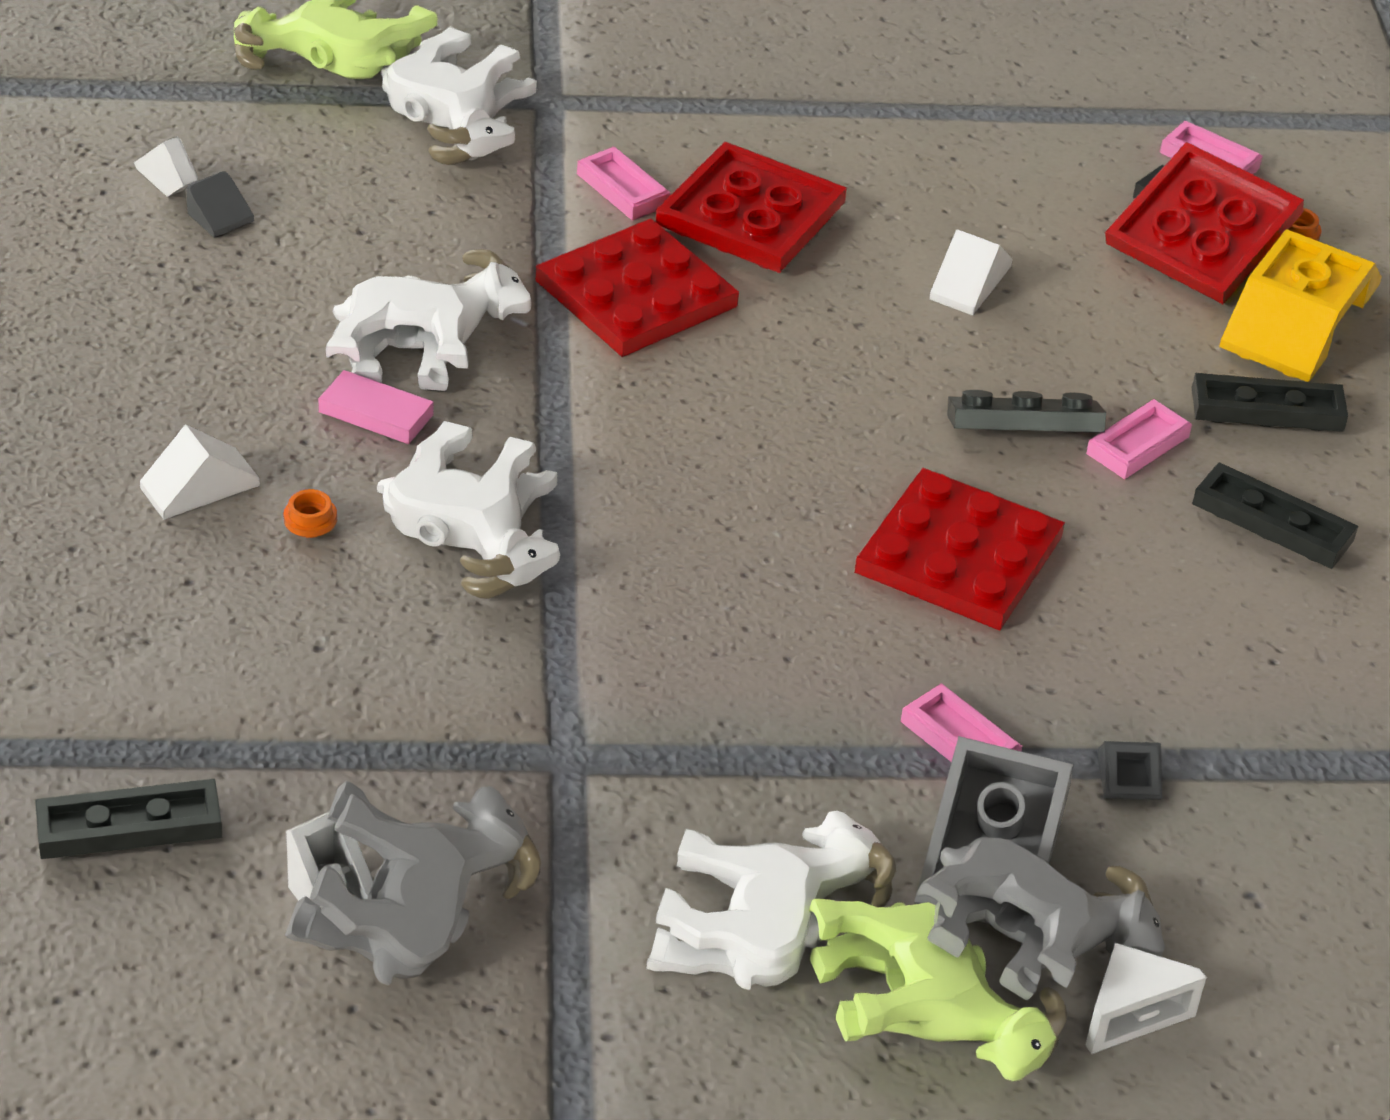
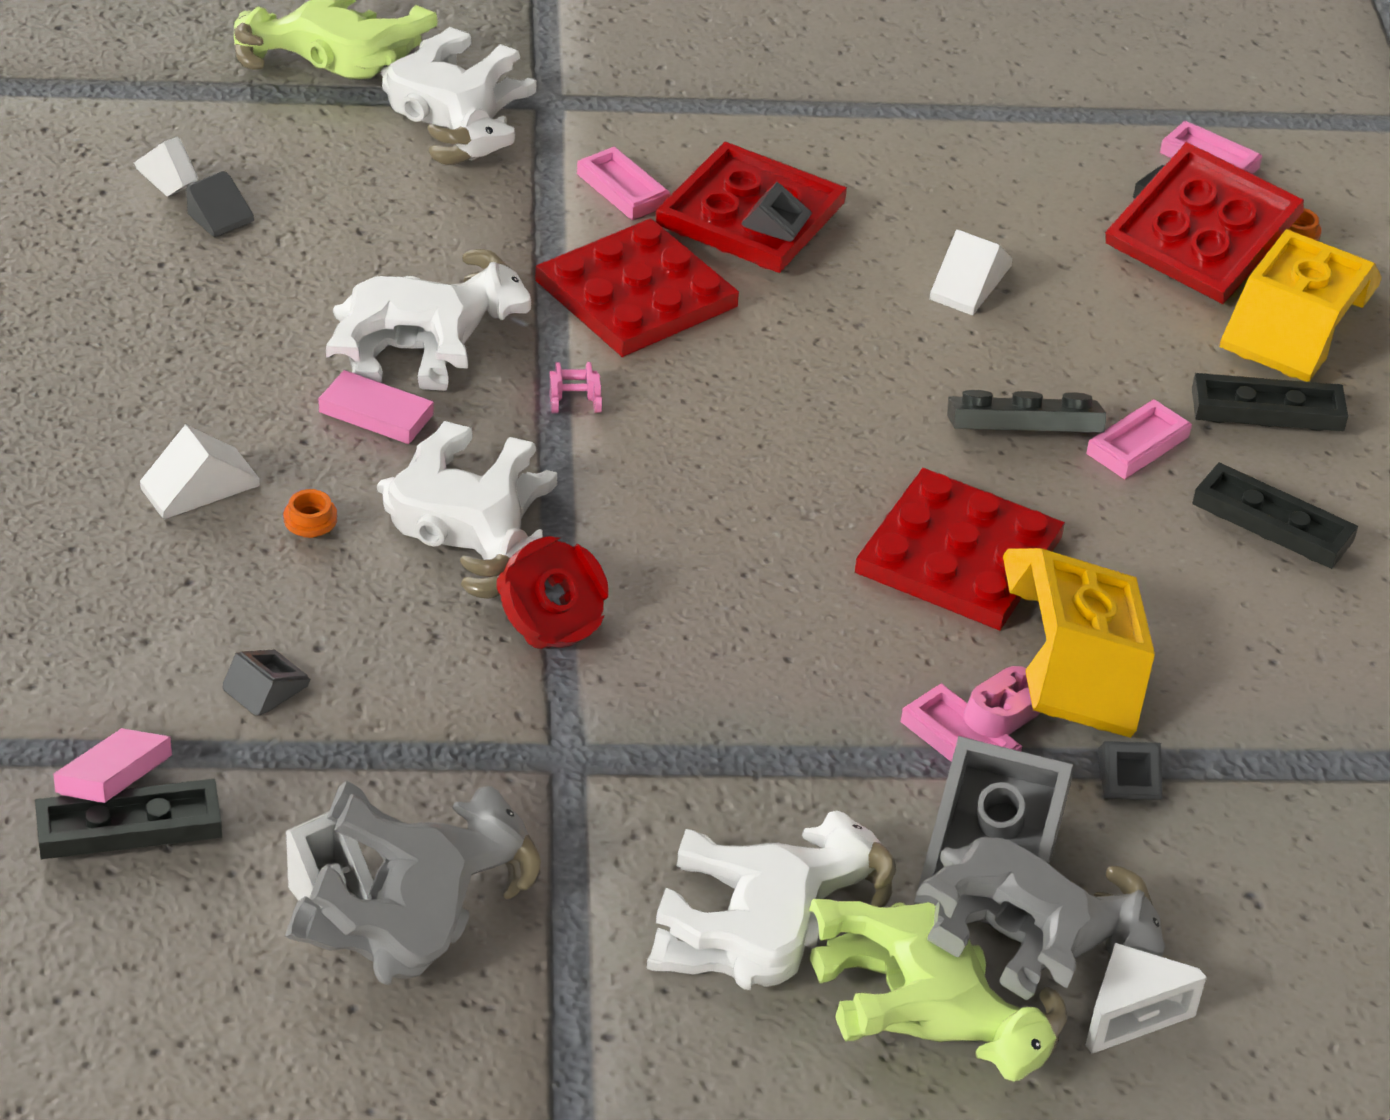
none -> bright pink tile [53,728,172,803]
none -> dark grey slope [222,649,311,715]
none -> red plate [496,536,608,649]
none -> bright pink piece [549,362,602,413]
none -> dark grey slope [741,182,812,242]
none -> bright pink beam [964,666,1040,738]
none -> yellow slope [1003,548,1155,738]

